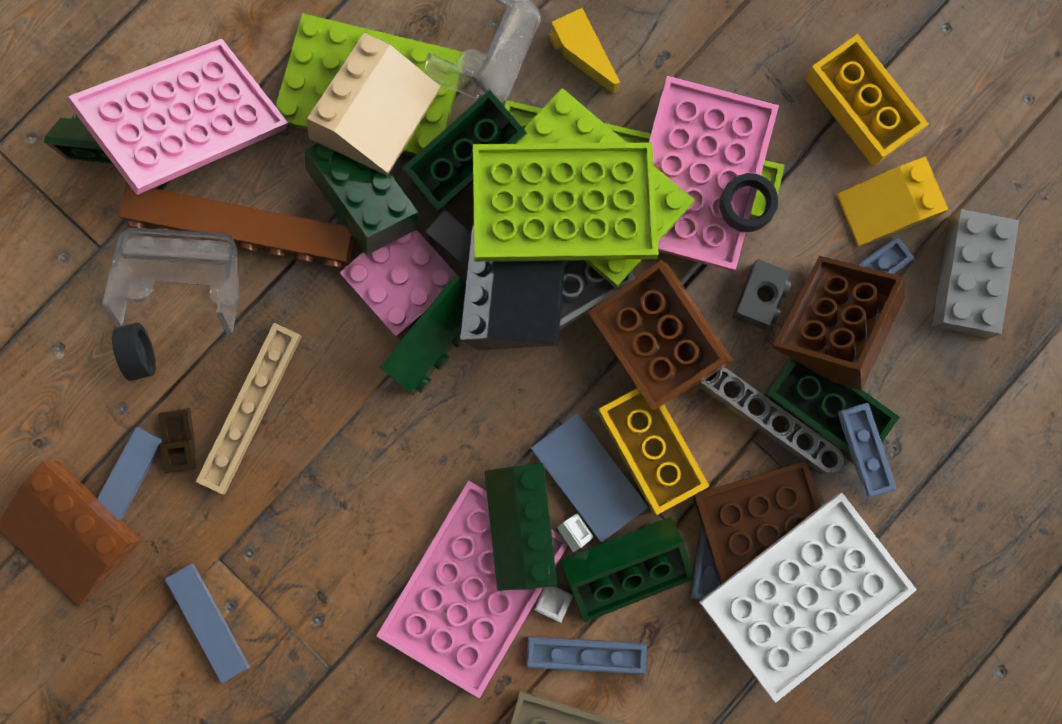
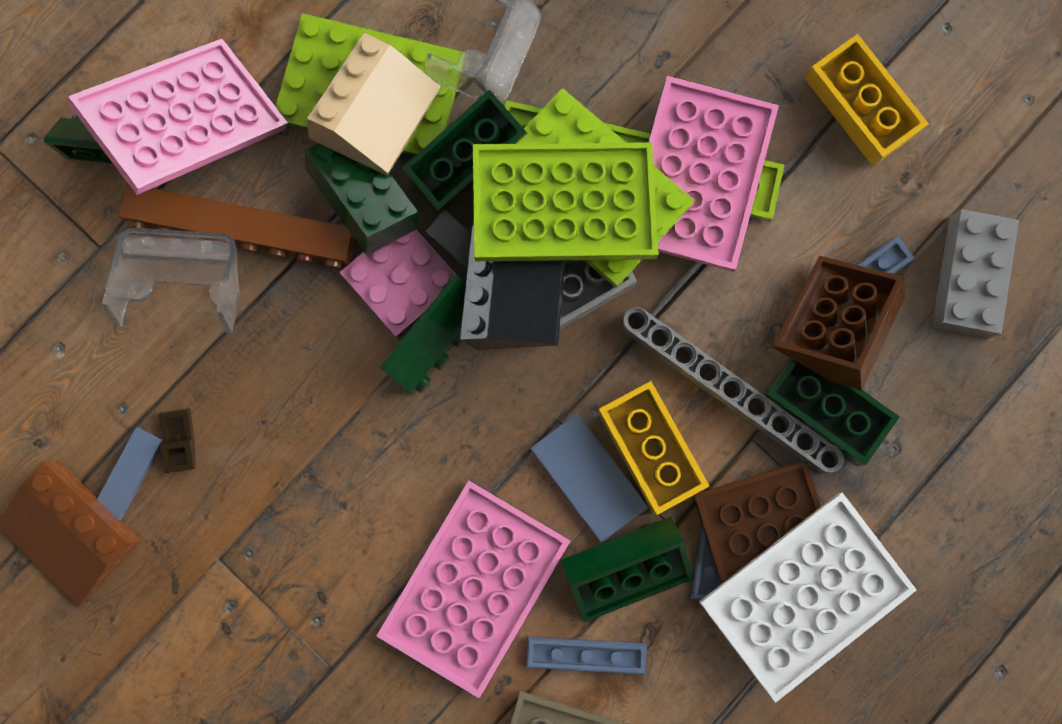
black tyre [112,323,156,381] -> none
sand blue tile [165,563,250,684] -> none
tan plate [196,323,302,494] -> none
dark green slope [484,463,558,591] -> none
white tile [534,586,573,623] -> none
yellow slope [549,8,620,94] -> none
white tile [557,513,594,552] -> none
dark orange slope [588,260,733,411] -> none
black tyre [719,173,779,232] -> none
dark grey brick [732,259,791,330] -> none
yellow slope [836,156,948,247] -> none
sand blue tile [837,403,897,499] -> none

